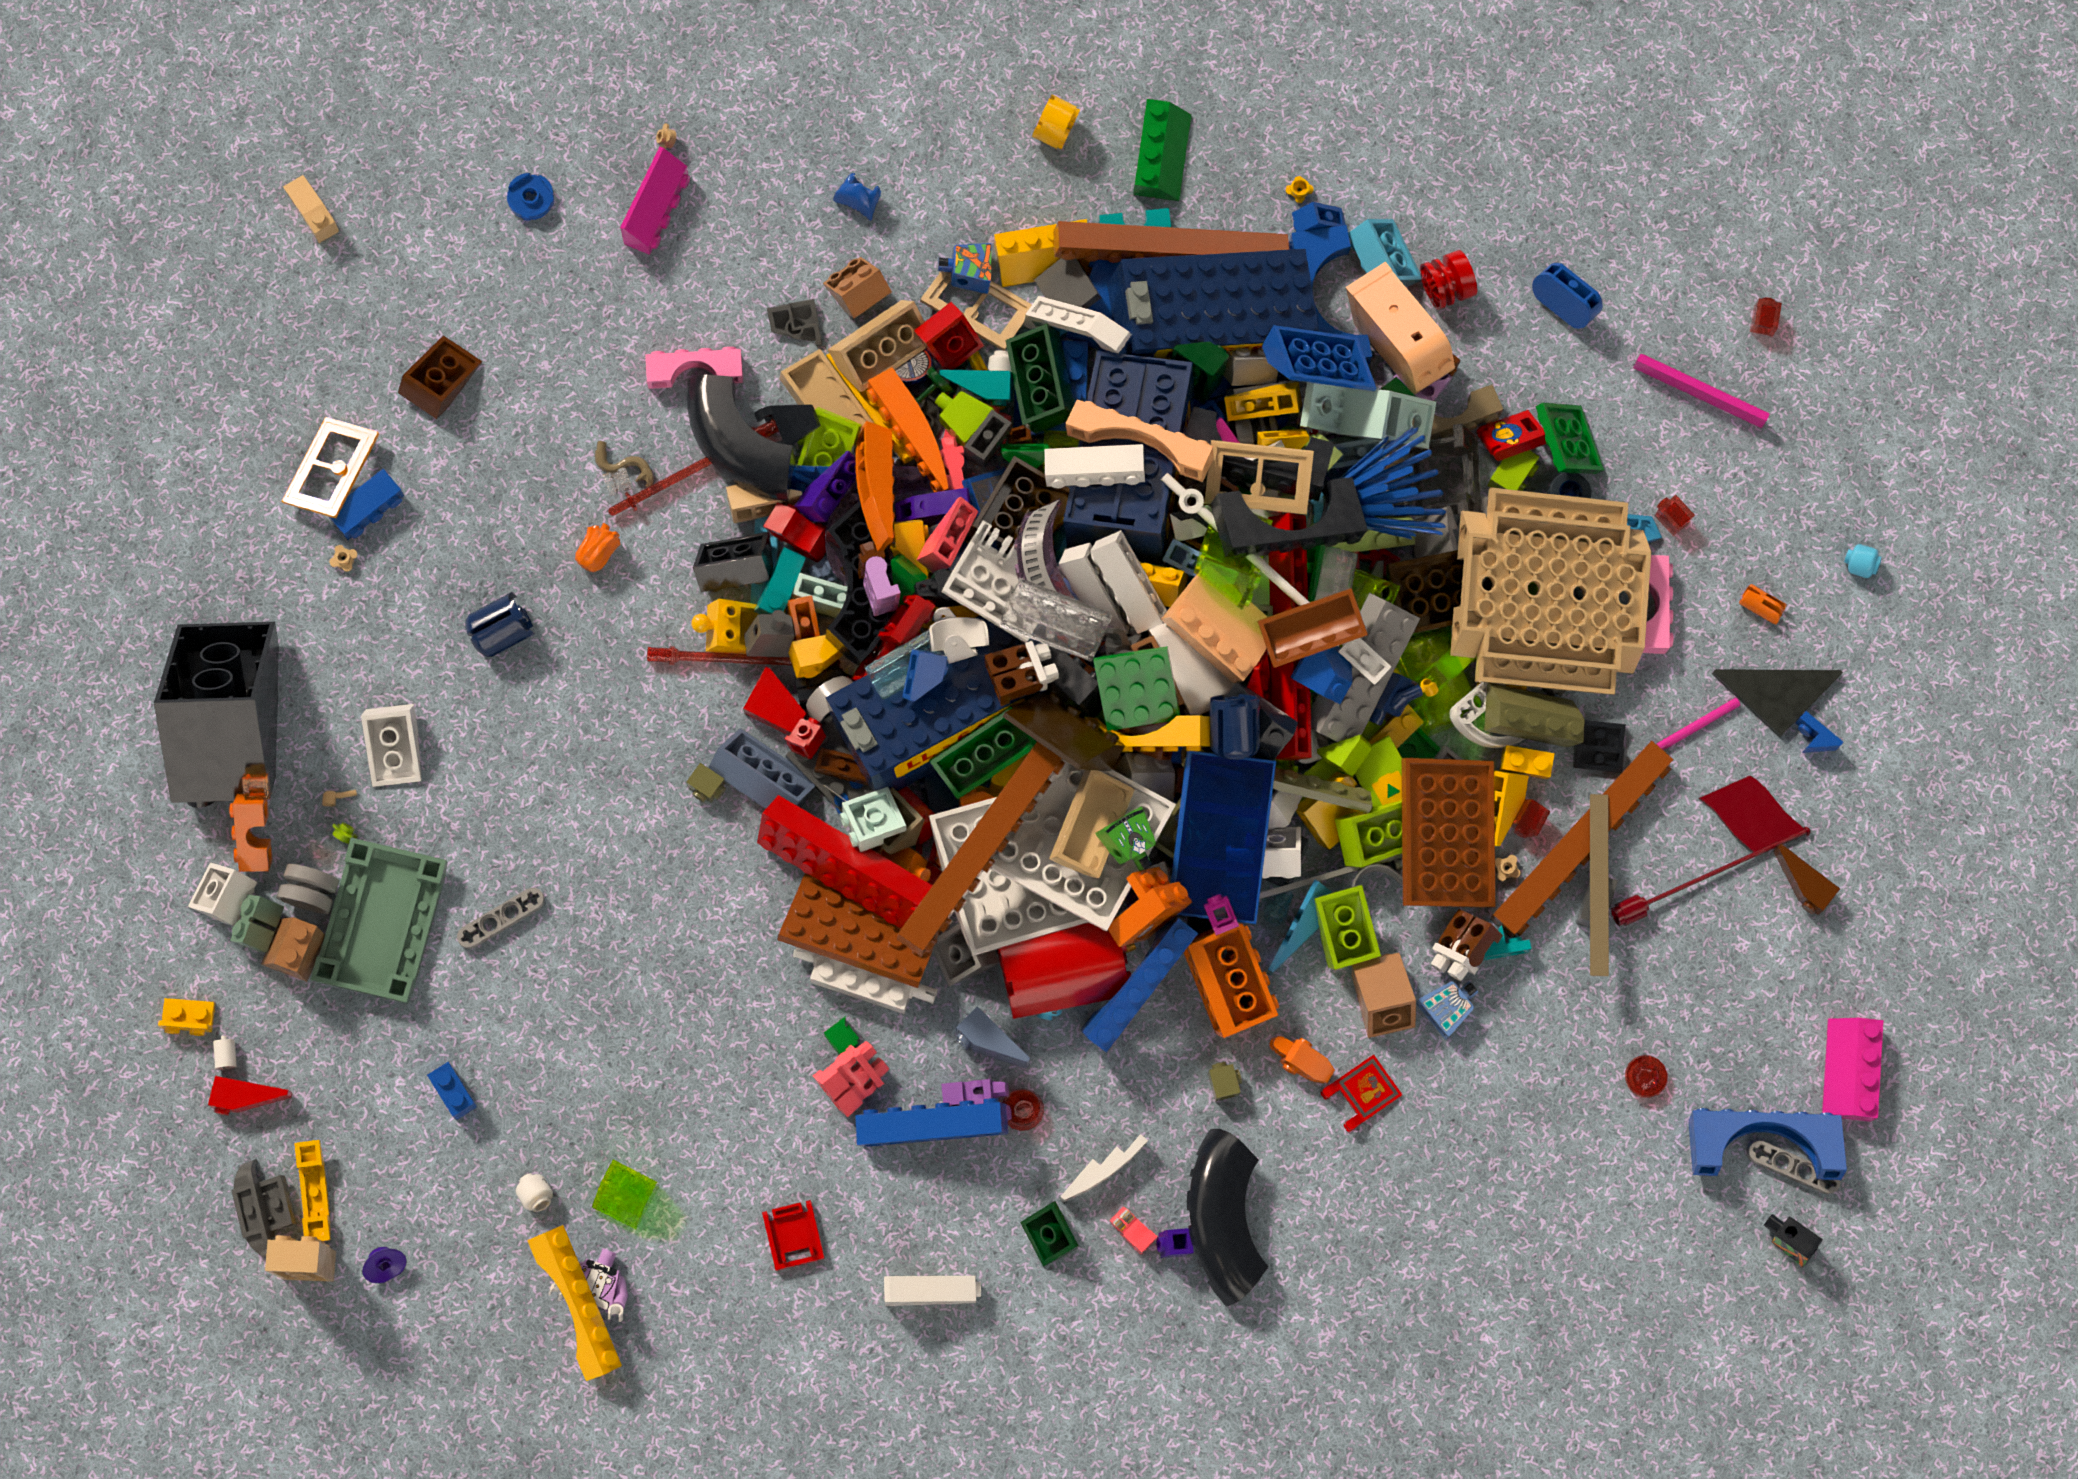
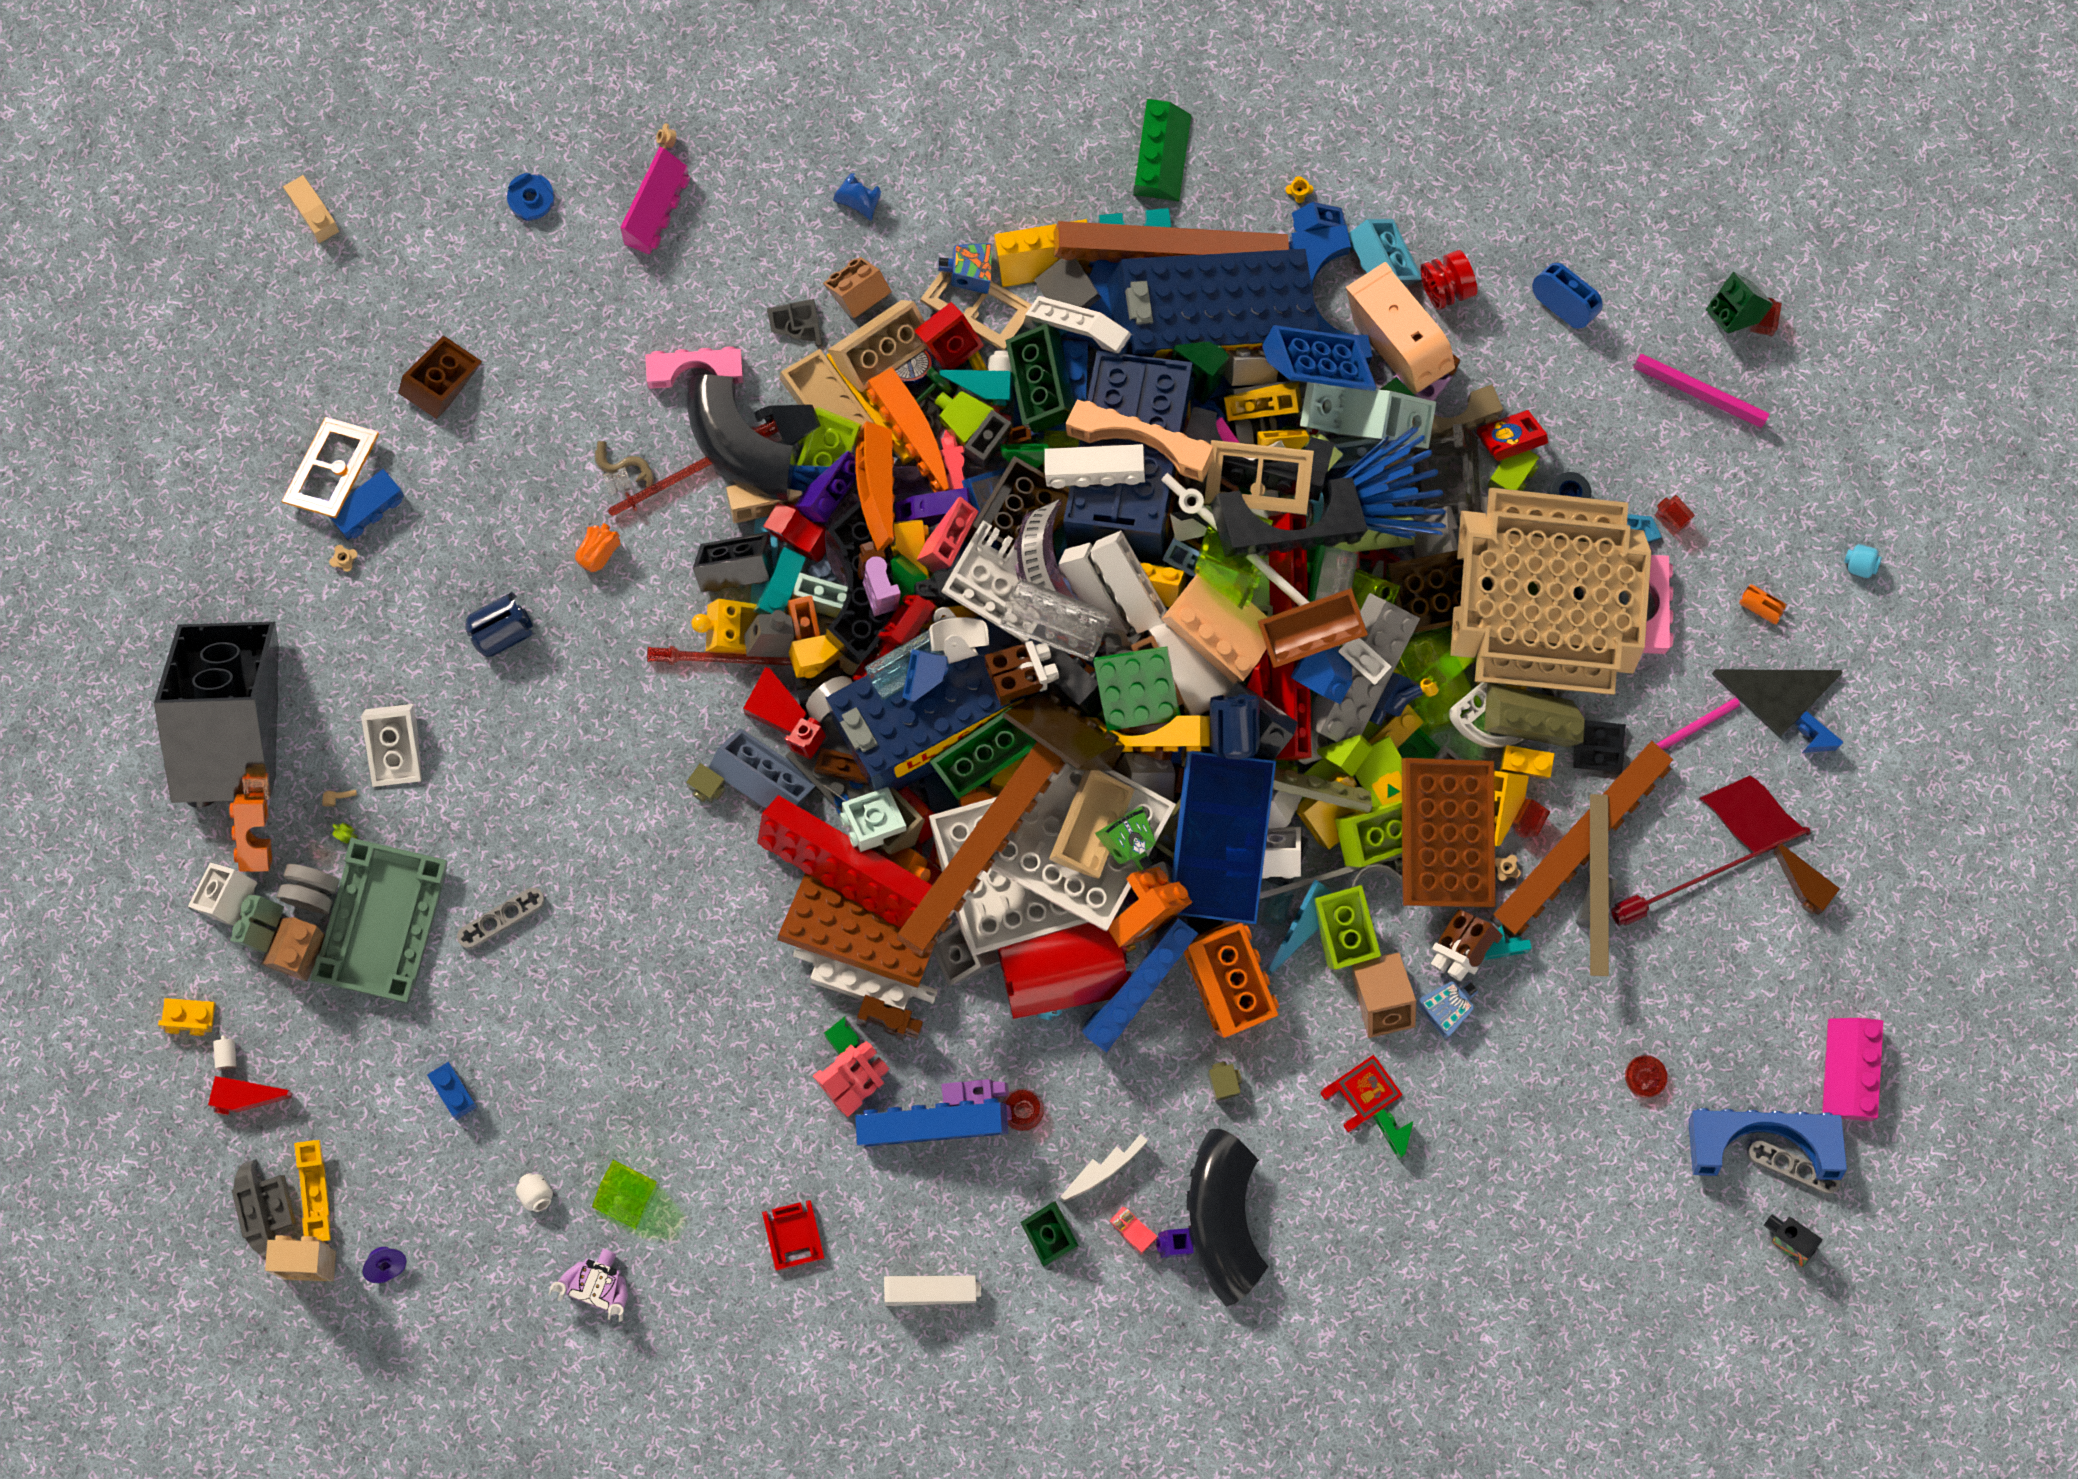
yellow arch [527,1225,622,1381] -> none
sand blue slope [956,1006,1031,1069] -> none
yellow brick [1031,94,1080,150] -> none
magenta window [1204,894,1239,935] -> none
orange hinge [1268,1036,1335,1084] -> none
green plate [1535,402,1604,474] -> none
none -> reddish brown hips [856,994,923,1041]
none -> green slope [1373,1109,1413,1159]
none -> dark green slope [1705,272,1773,334]

